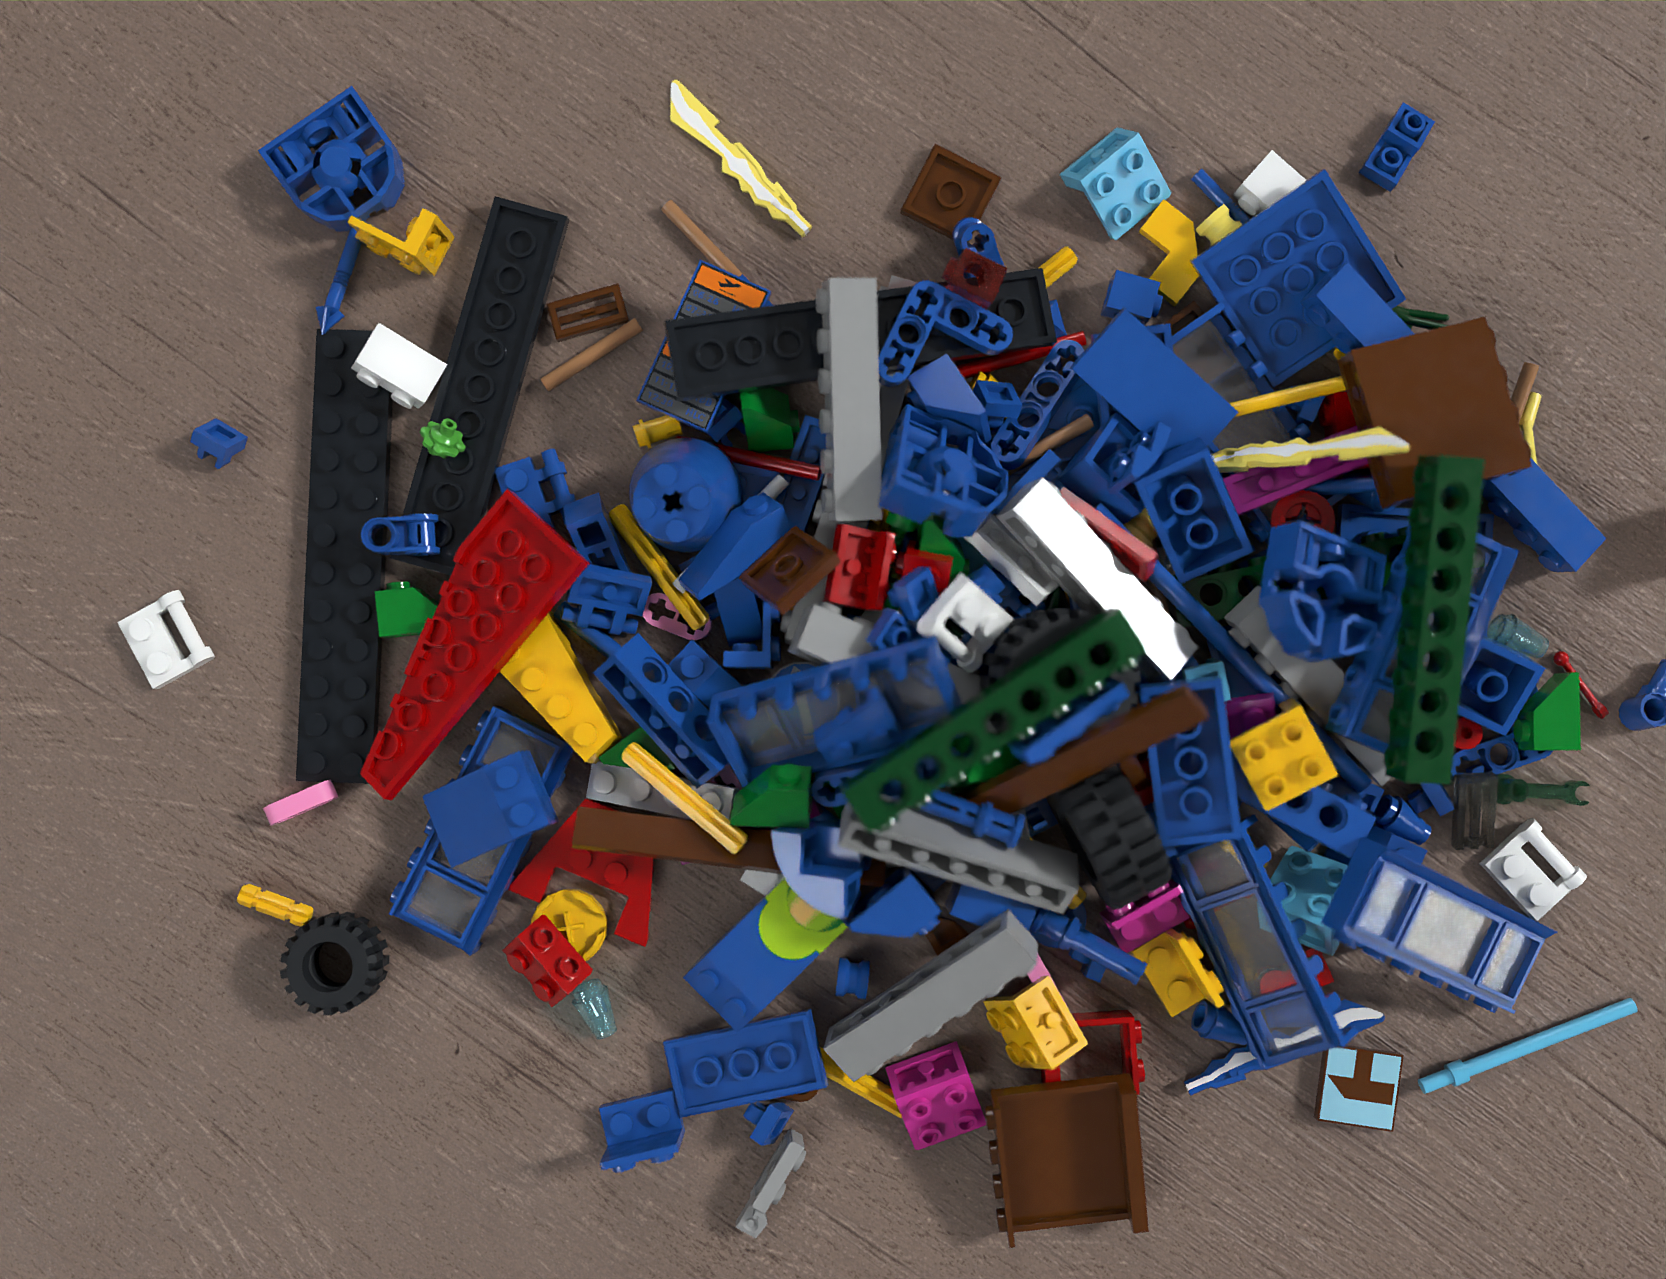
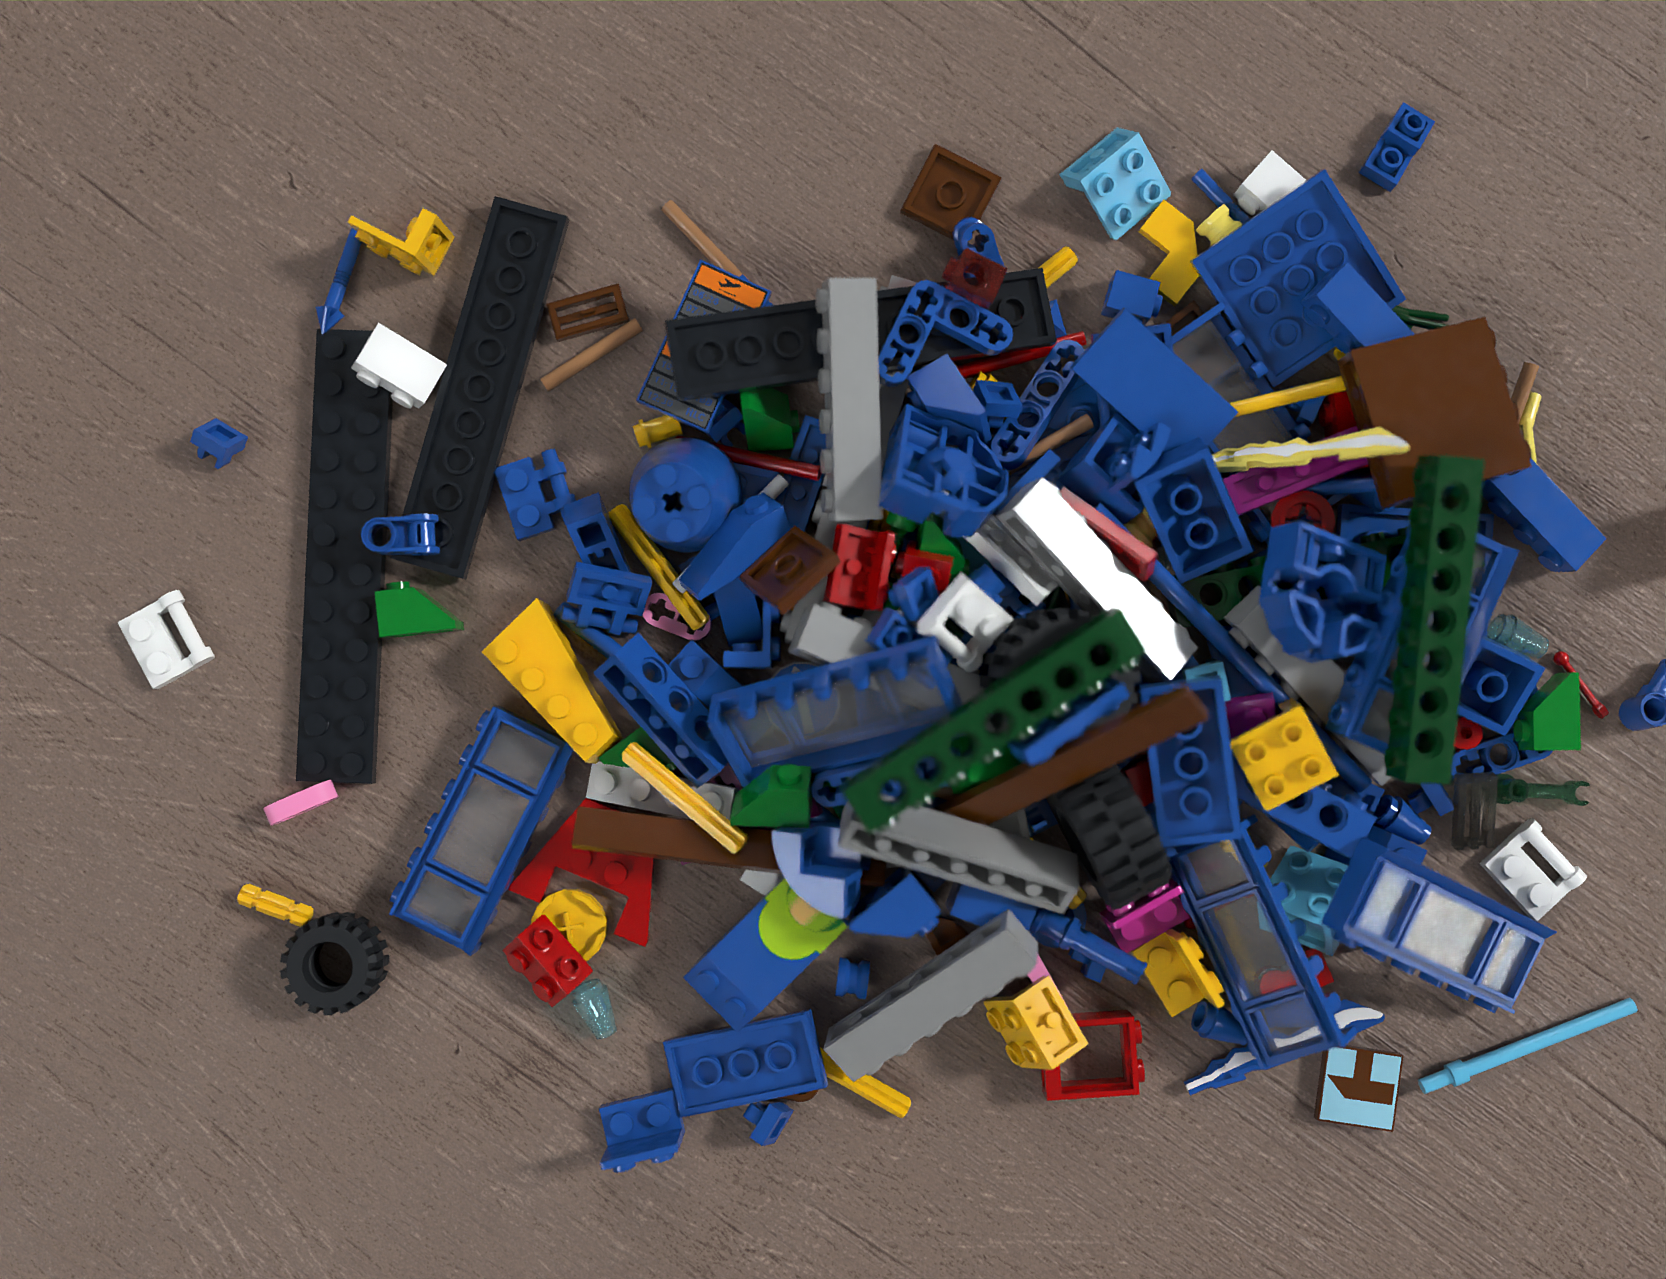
blue connector [258,86,405,232] -> none
red wing [360,489,590,800] -> none
bright green plant [420,419,466,458] -> none
blue slope [422,751,559,868] -> none
light yellow sword [670,80,812,237] -> none
light grey hinge [736,1129,806,1238] -> none
blue wing [813,686,903,765] -> none
dark pink bracket [885,1041,986,1150] -> none
blue pin [919,790,1025,849] -> none
reddish brown panel [984,1073,1149,1248] -> none
reddish brown sticker [1119,755,1151,792] -> none

